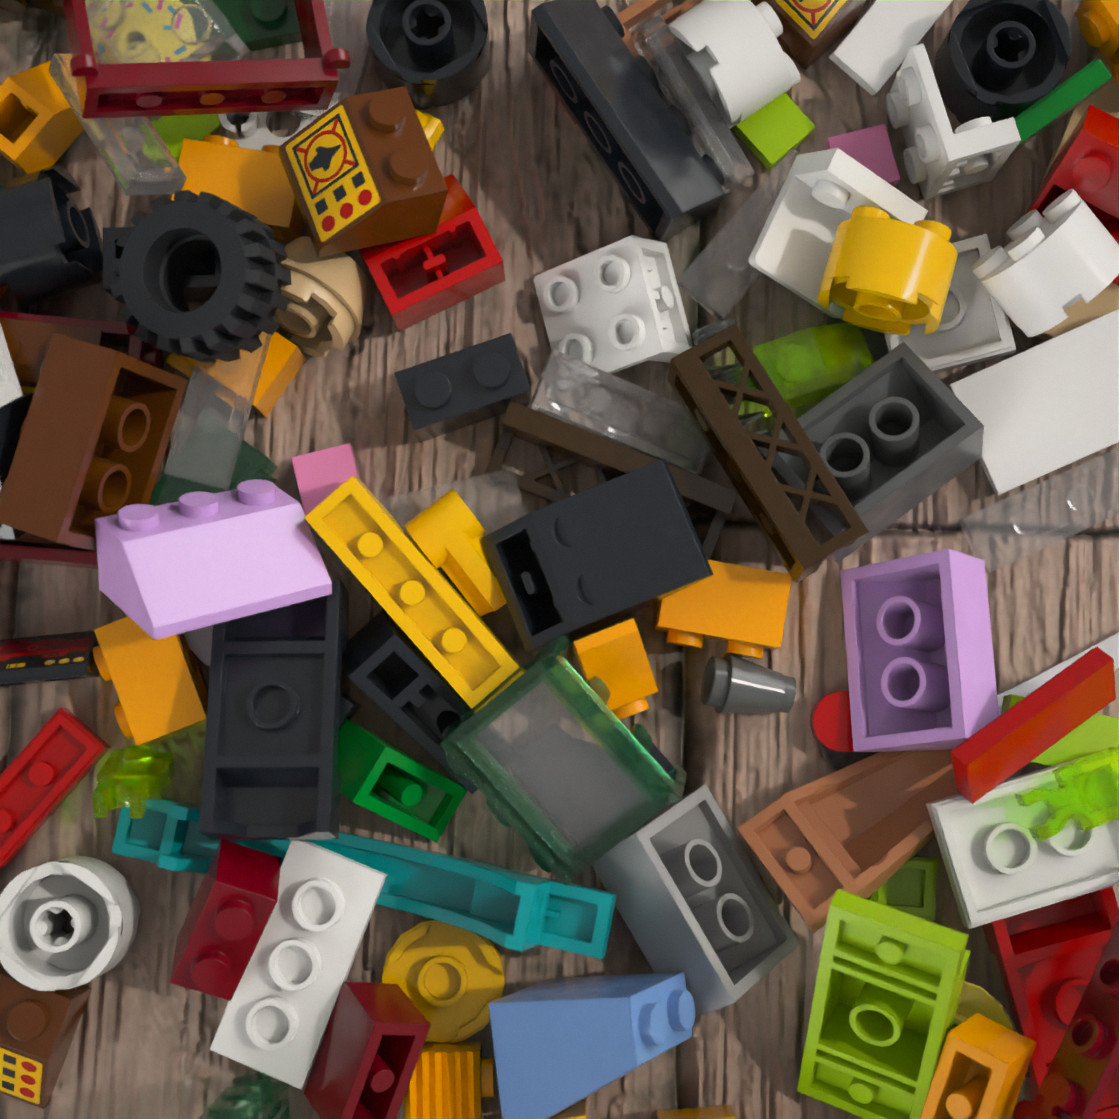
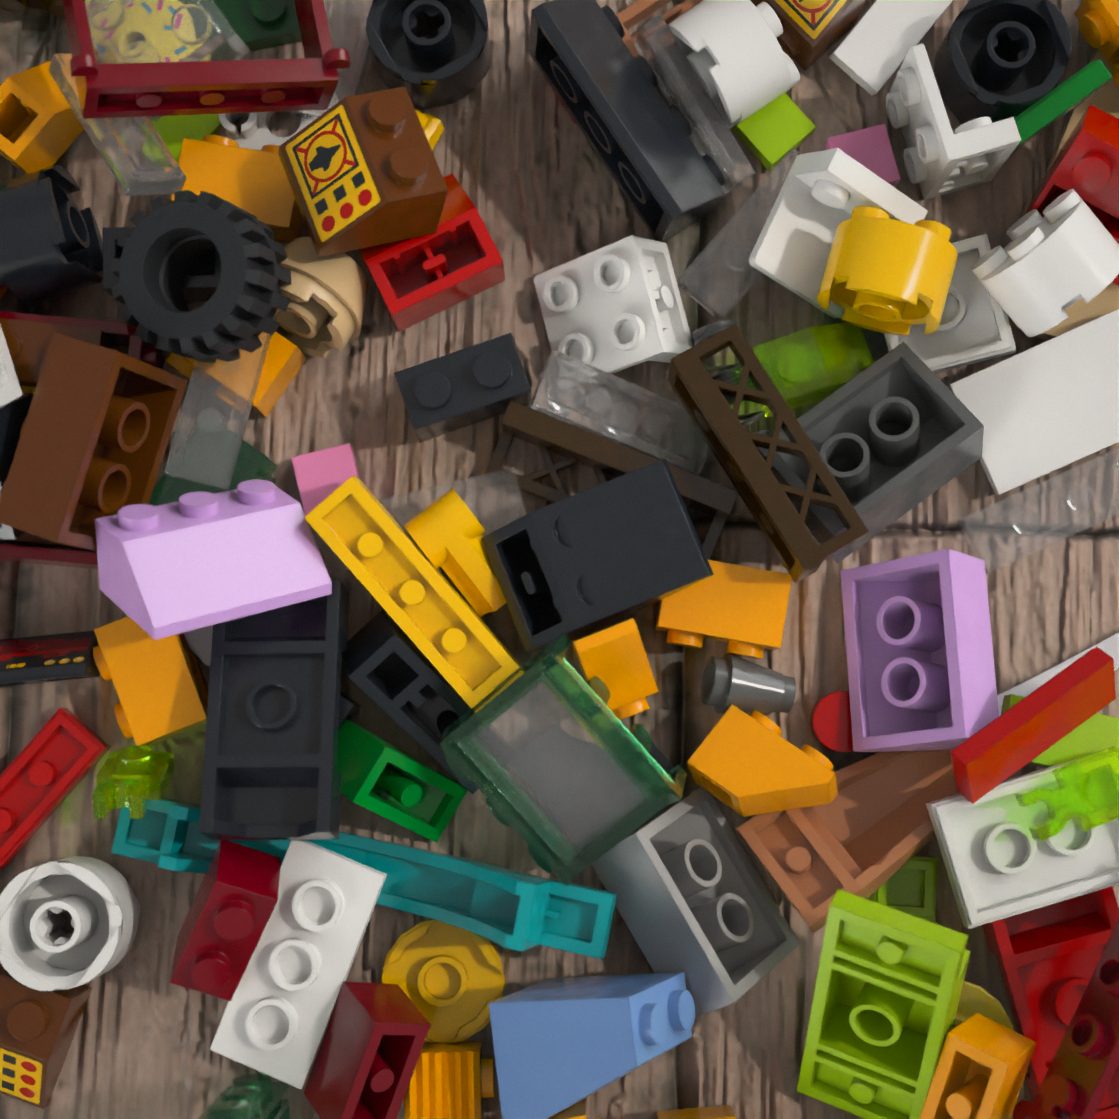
none -> light orange slope [687,704,838,817]

